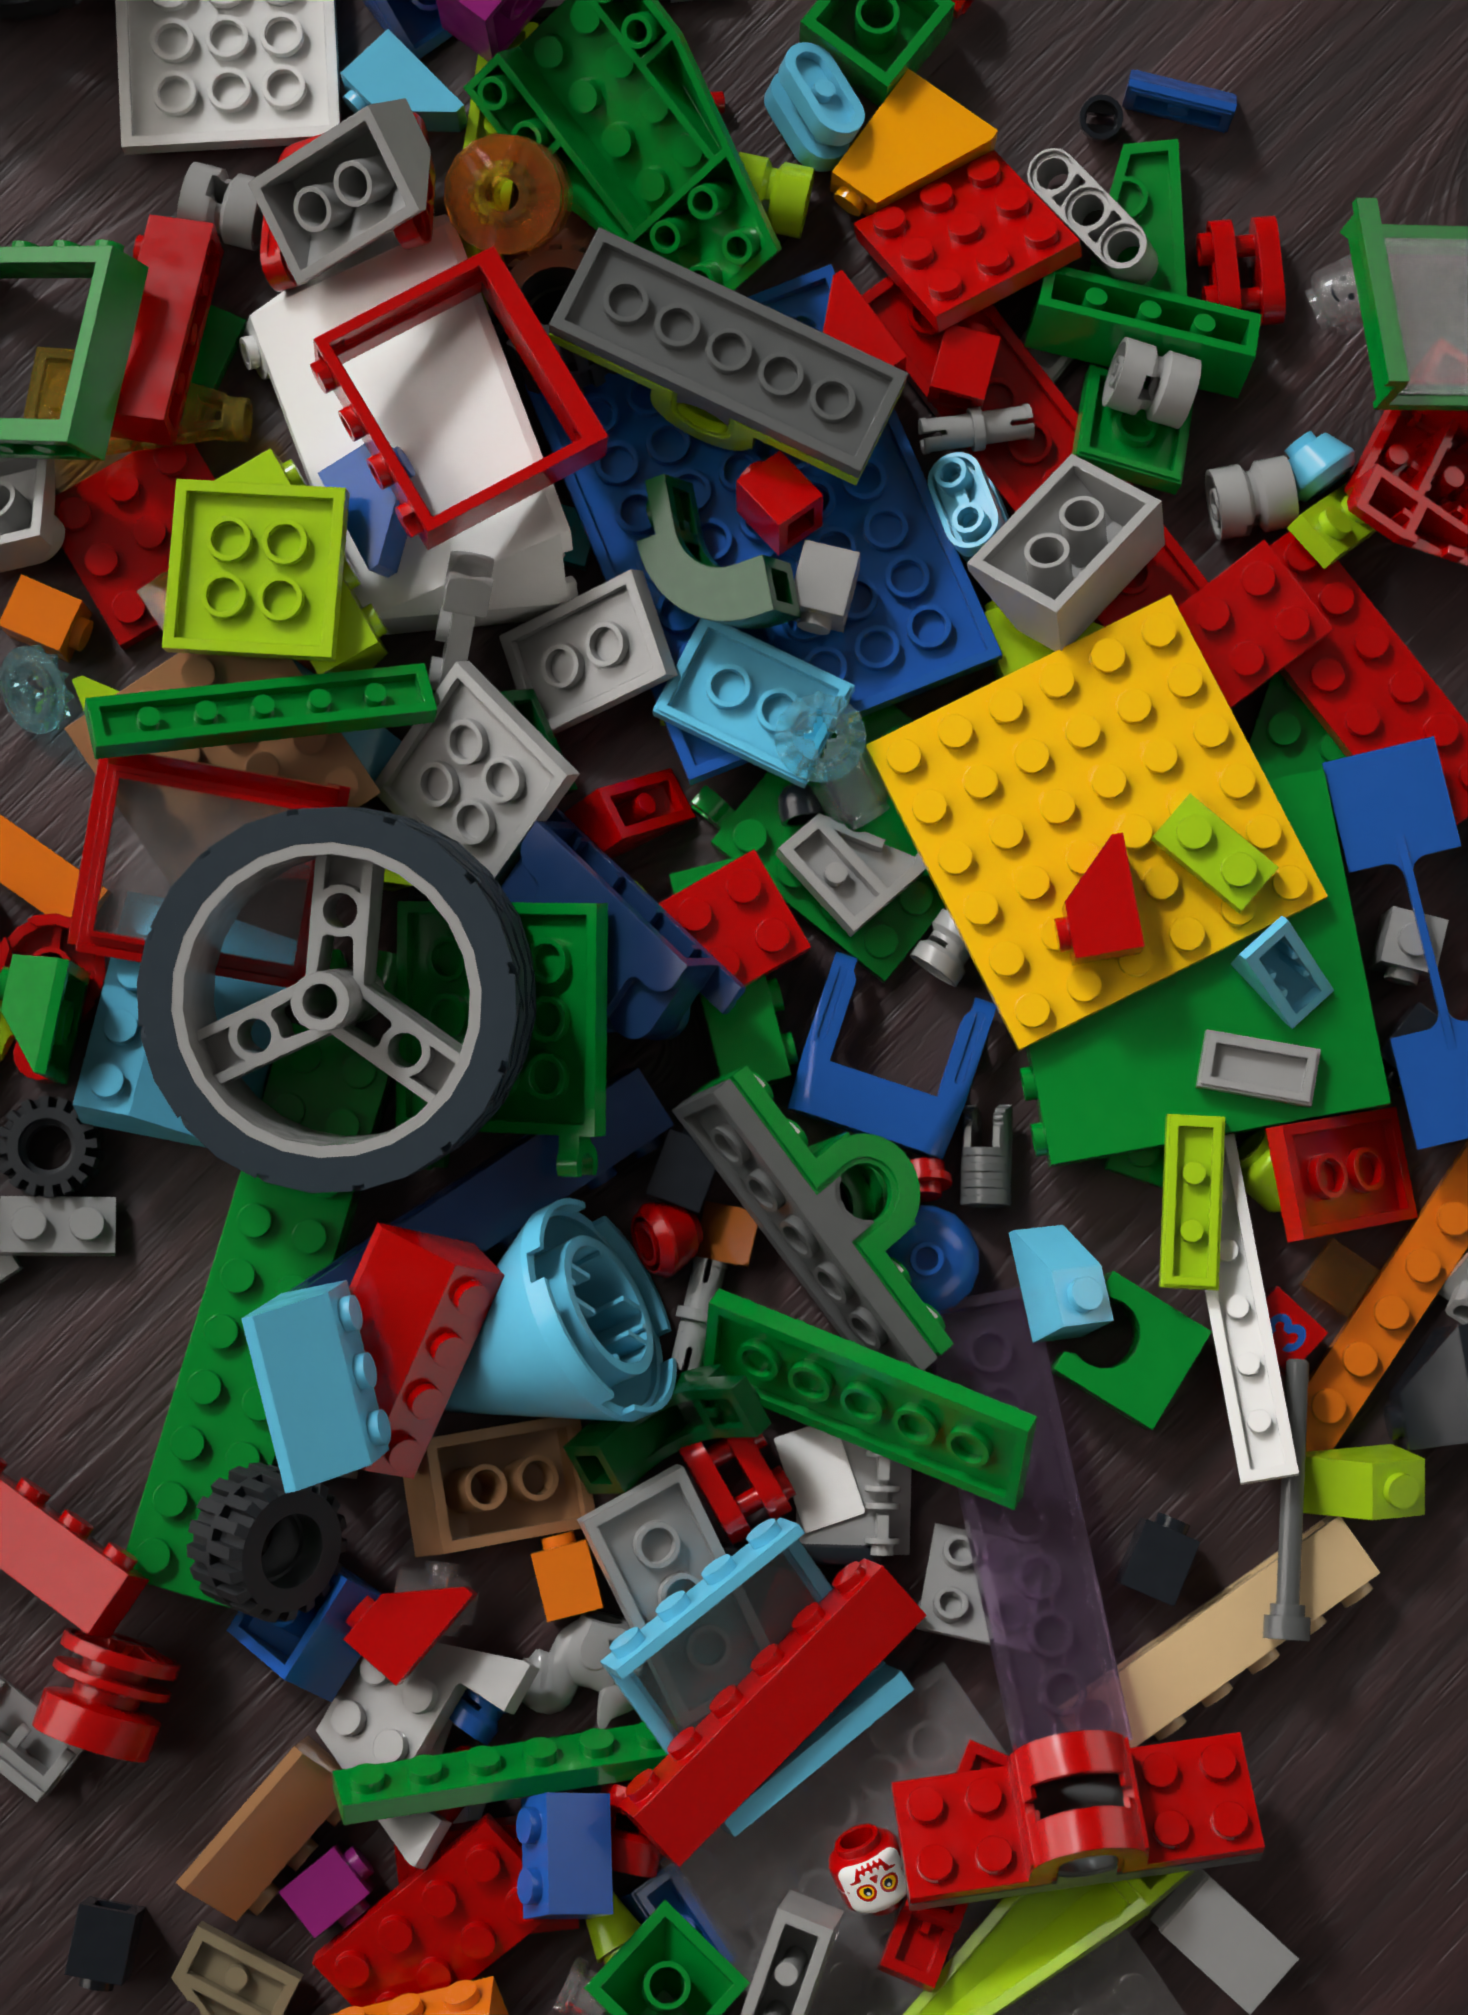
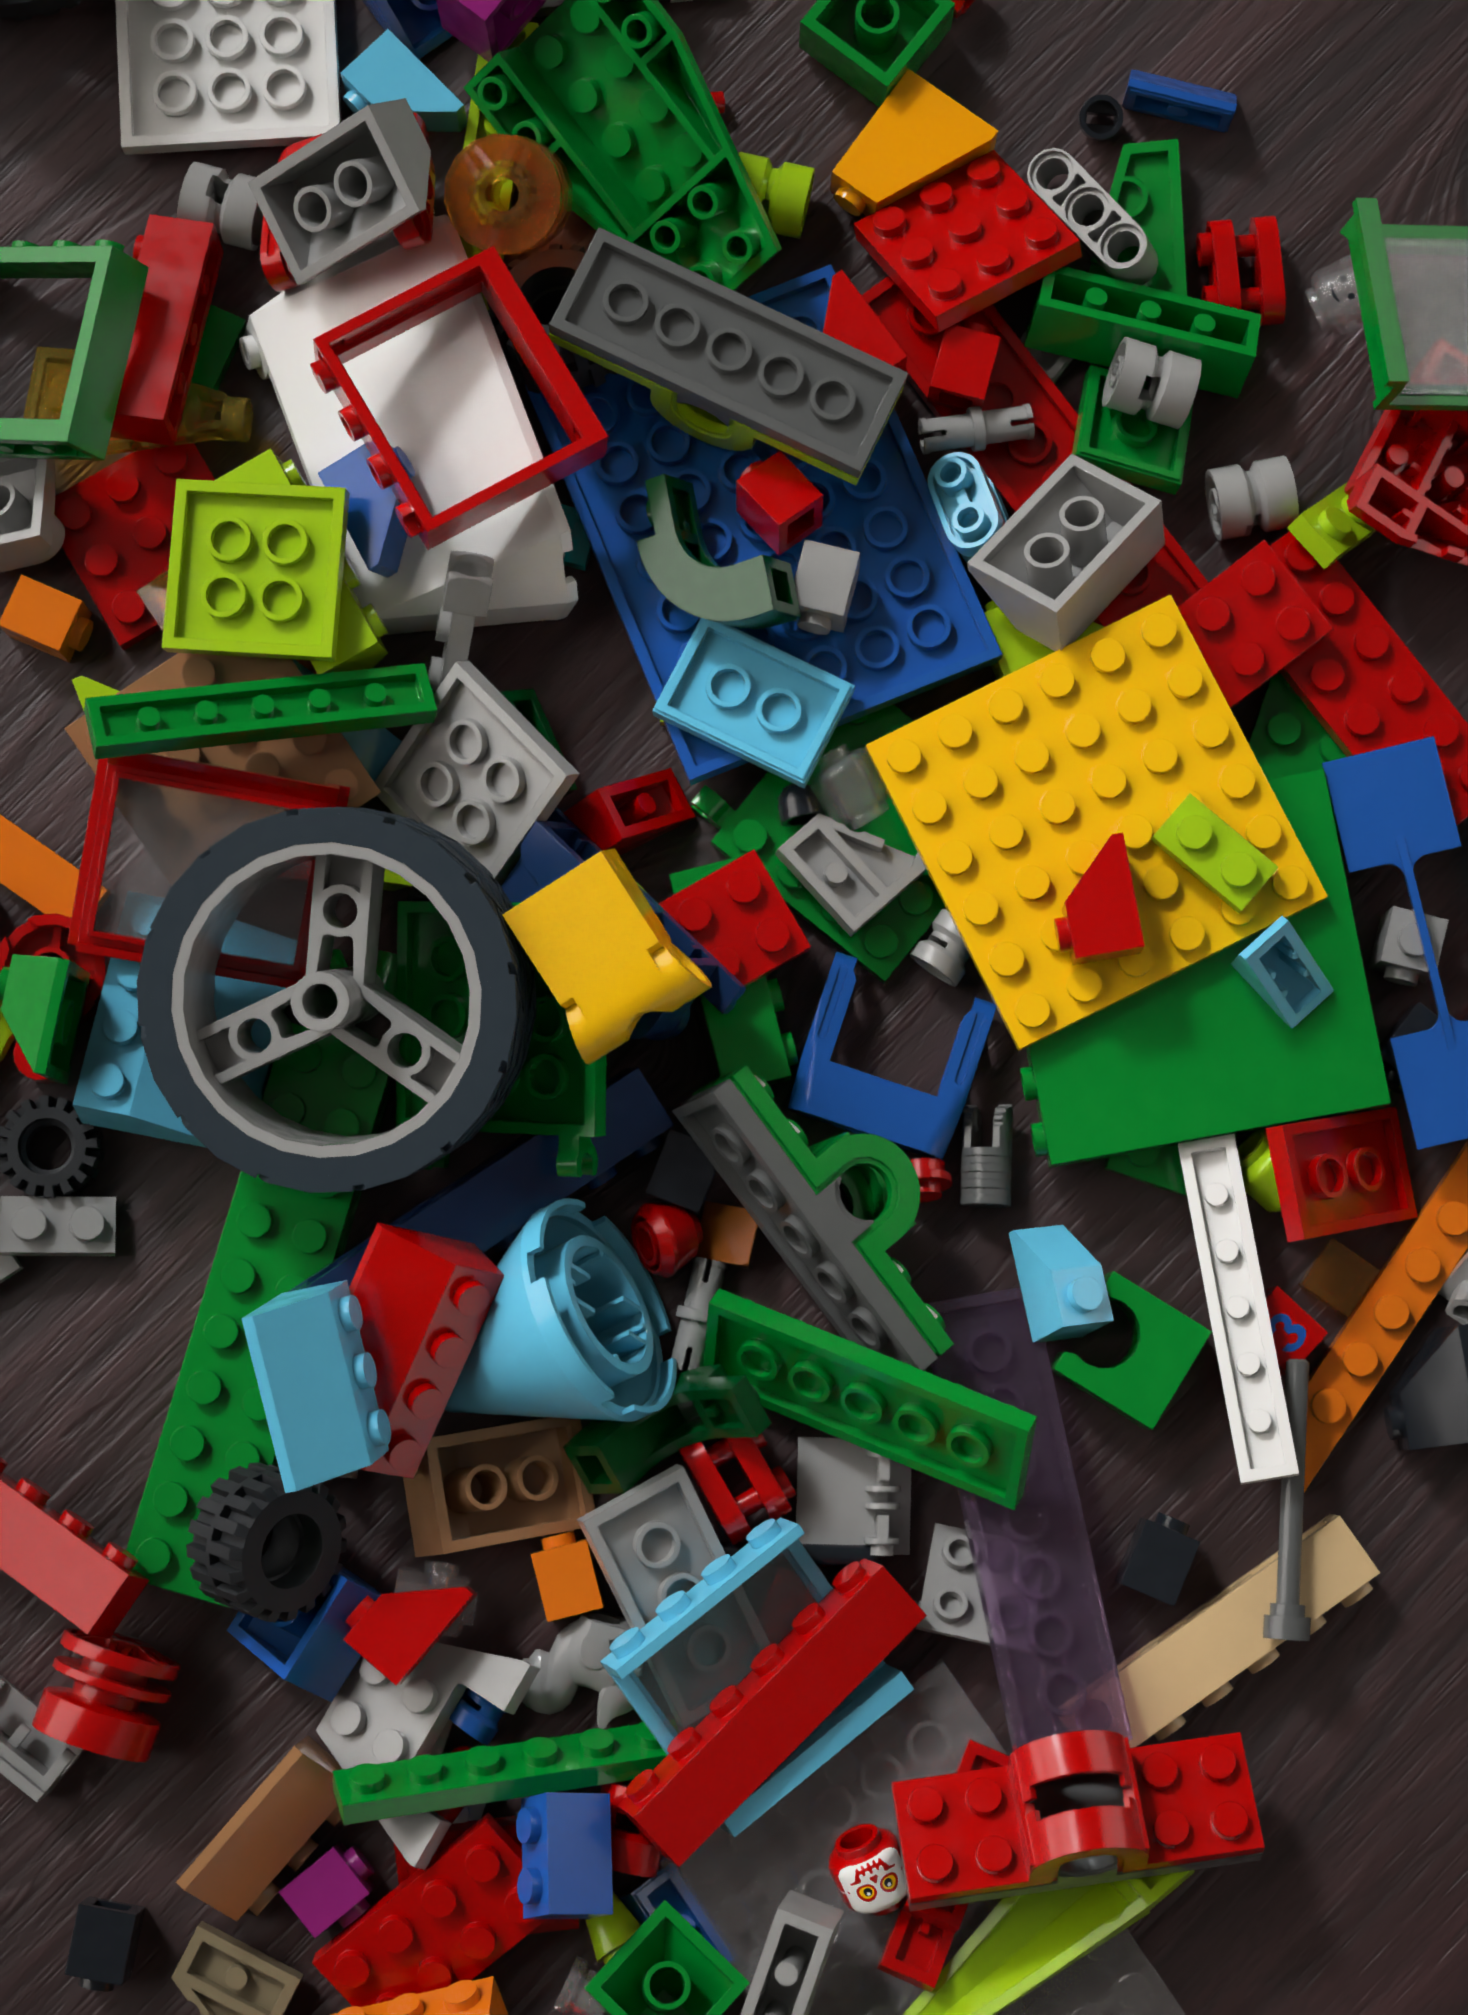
clear light blue gear [0,644,74,734] -> none
light grey plate [499,569,678,735] -> none
medium azure brick [764,42,865,172] -> none
white sticker [774,1426,865,1533] -> none
clear light blue gear [775,691,866,783] -> none
blue cylinder [885,1205,979,1315] -> none
light grey piece [1147,1869,1299,2015] -> none
lime tile [1159,1114,1225,1291] -> none
light grey tile [1196,1029,1321,1107] -> none
medium azure cone [1284,430,1355,503] -> none
lime slope [1303,1444,1425,1520] -> none
none -> yellow piece [502,848,712,1065]

